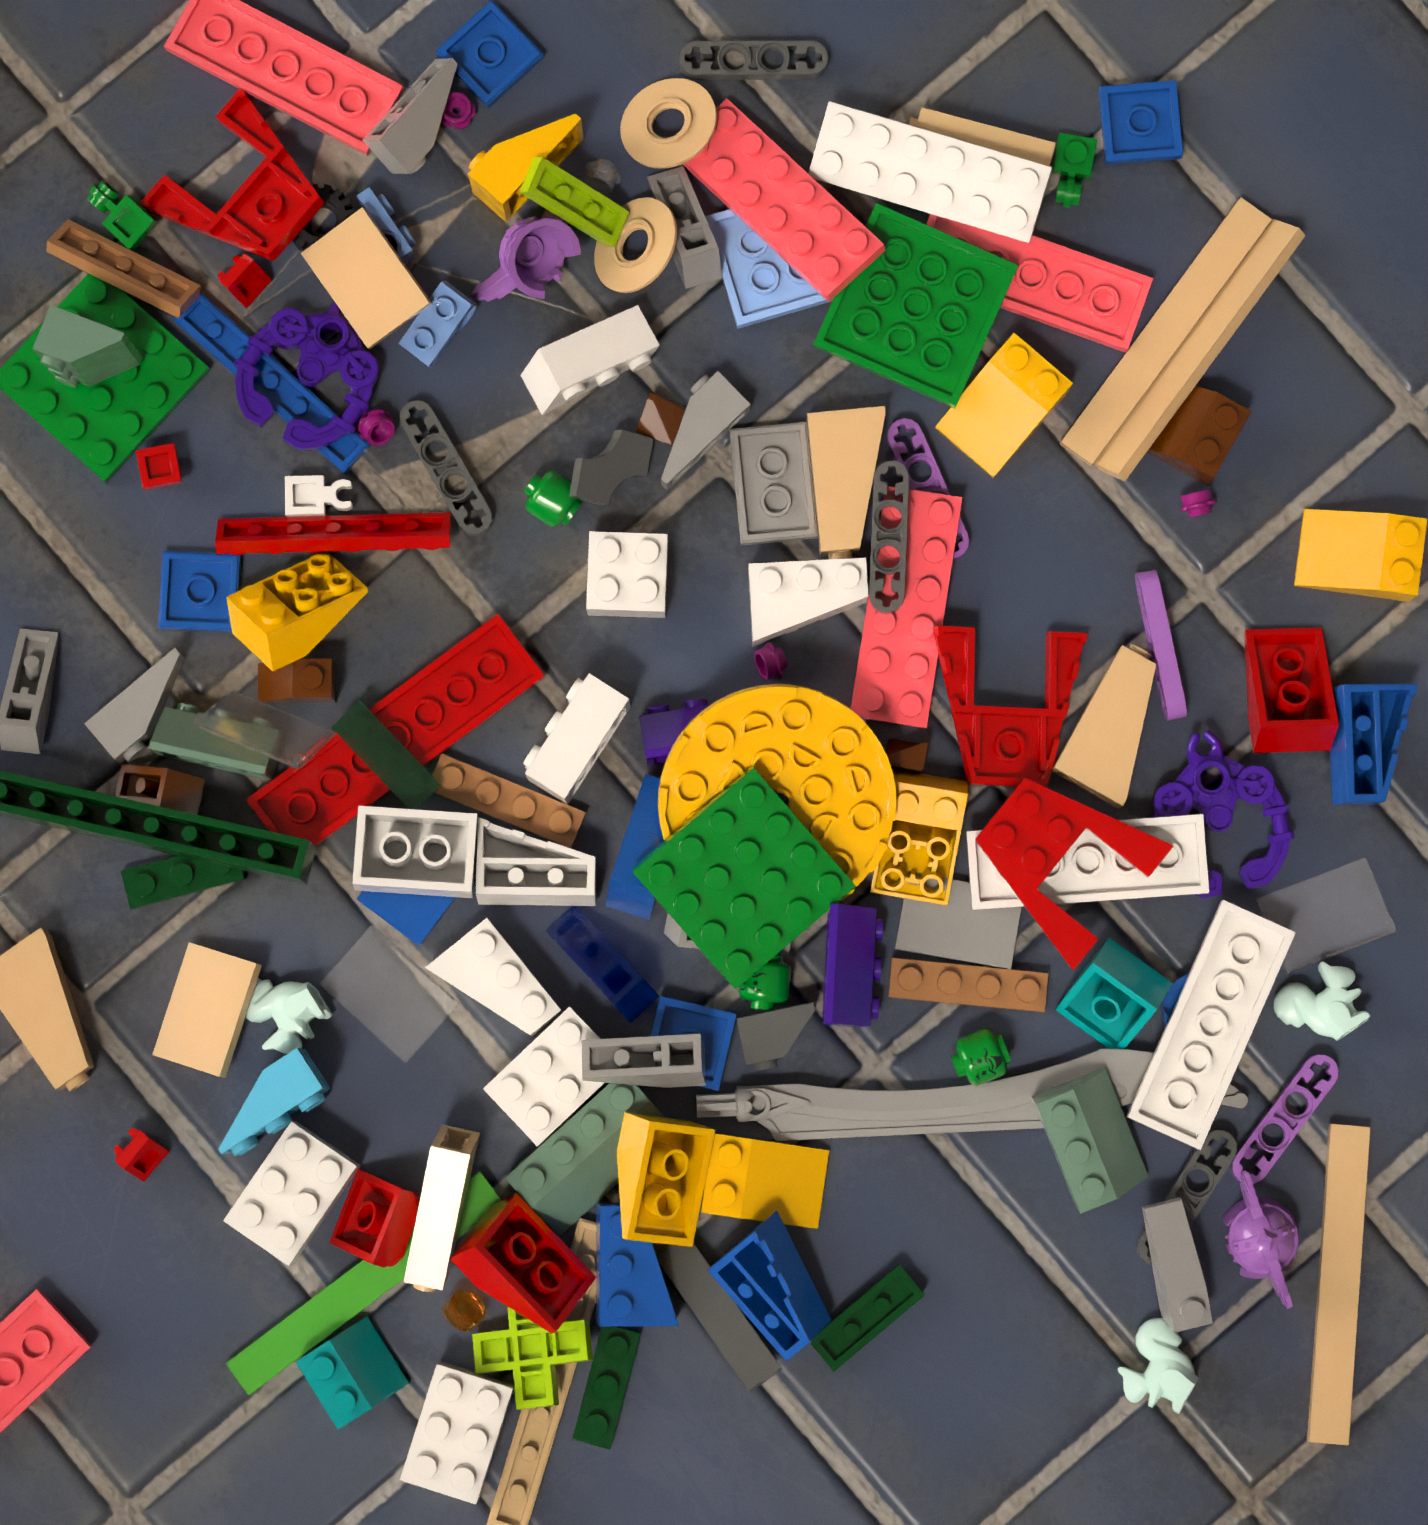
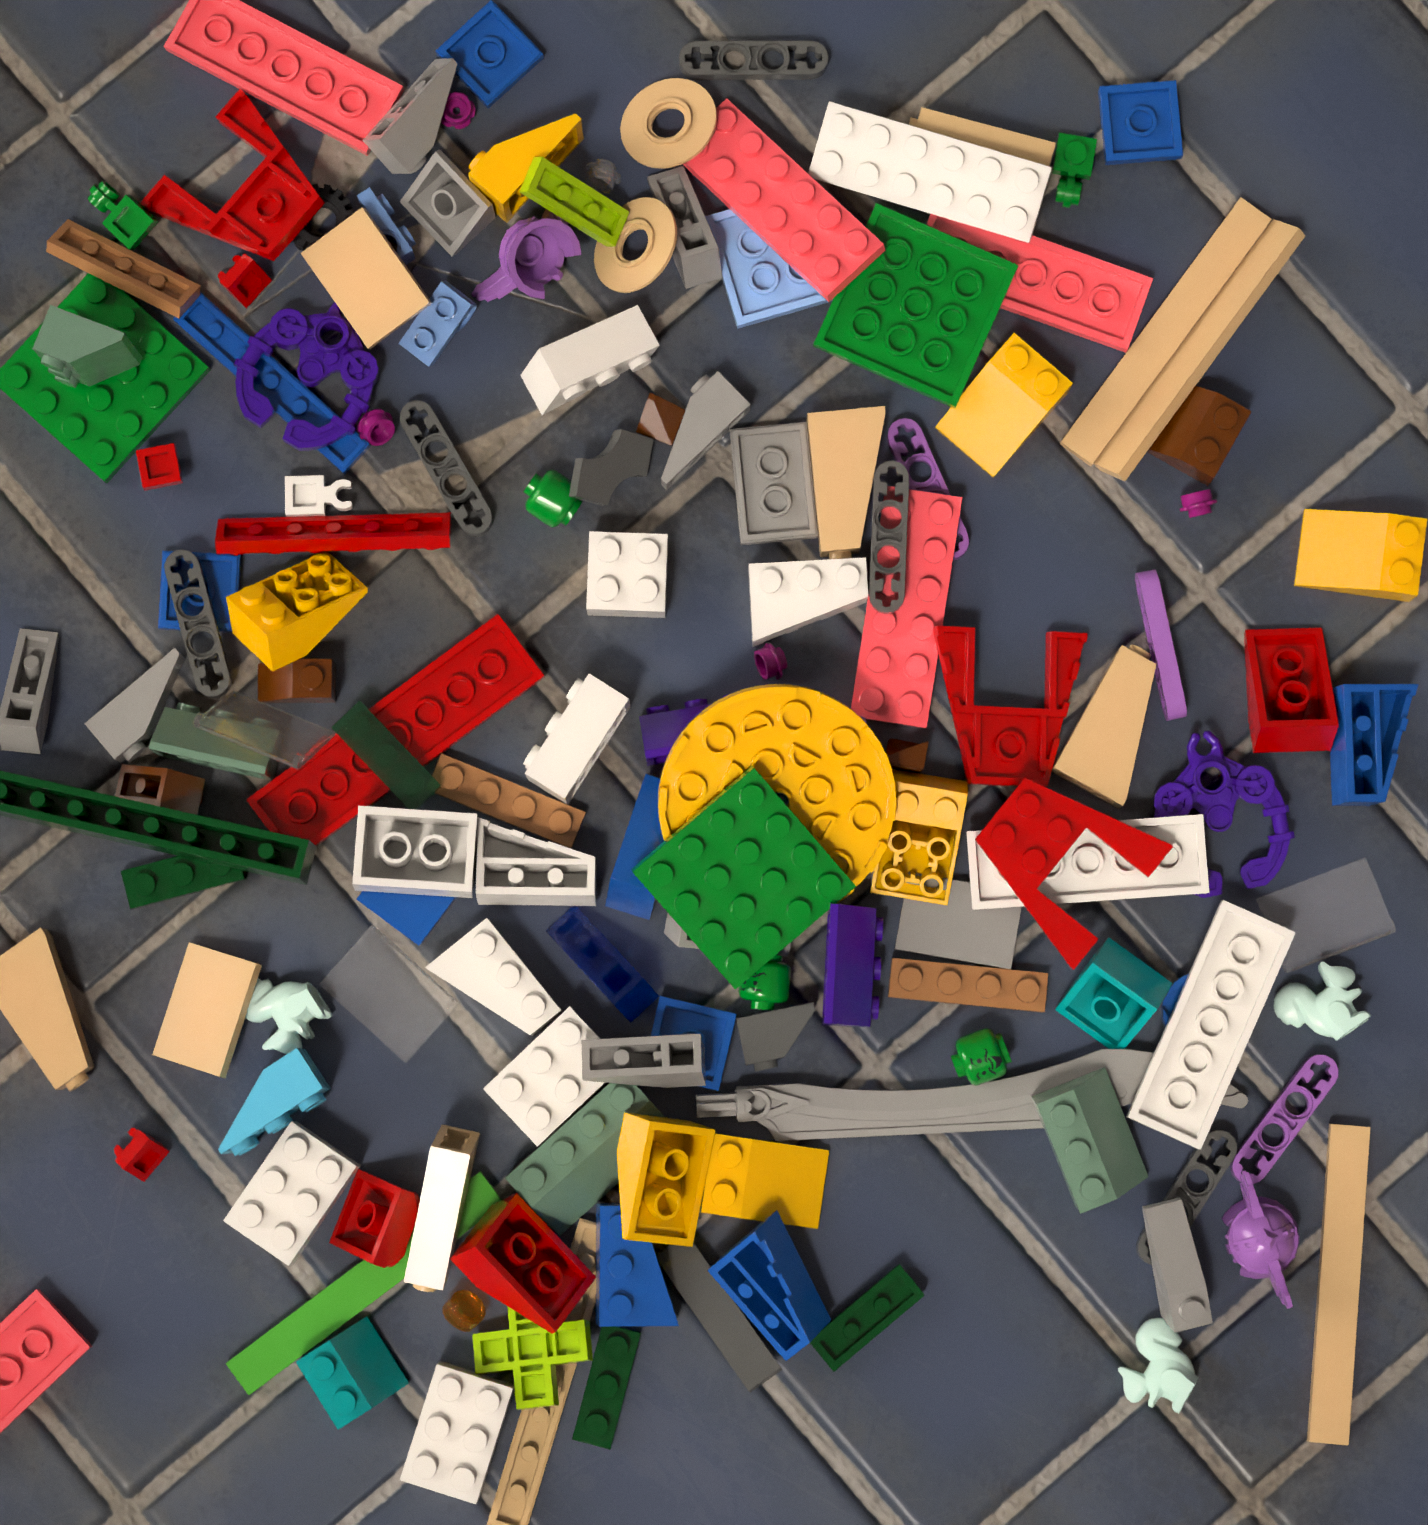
none -> dark grey beam [164,550,232,699]
none -> light grey slope [400,149,496,257]

